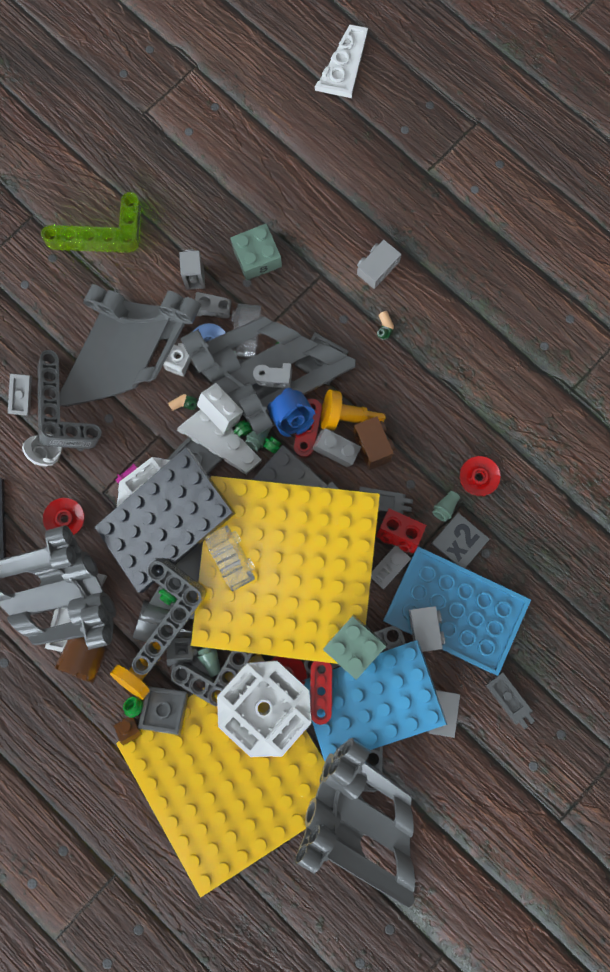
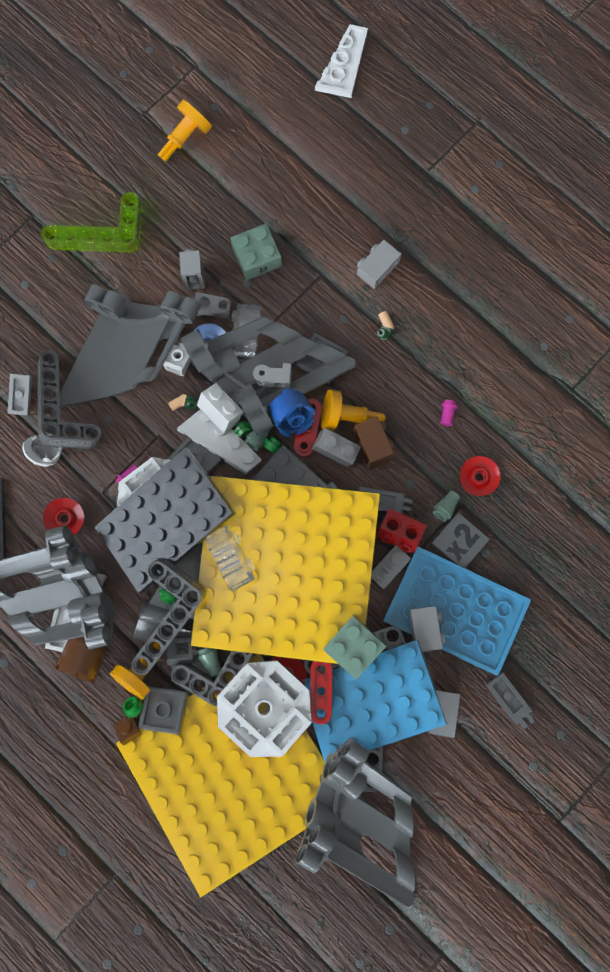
none -> light orange piece [158,99,212,162]
none -> dark pink pin [440,400,458,426]

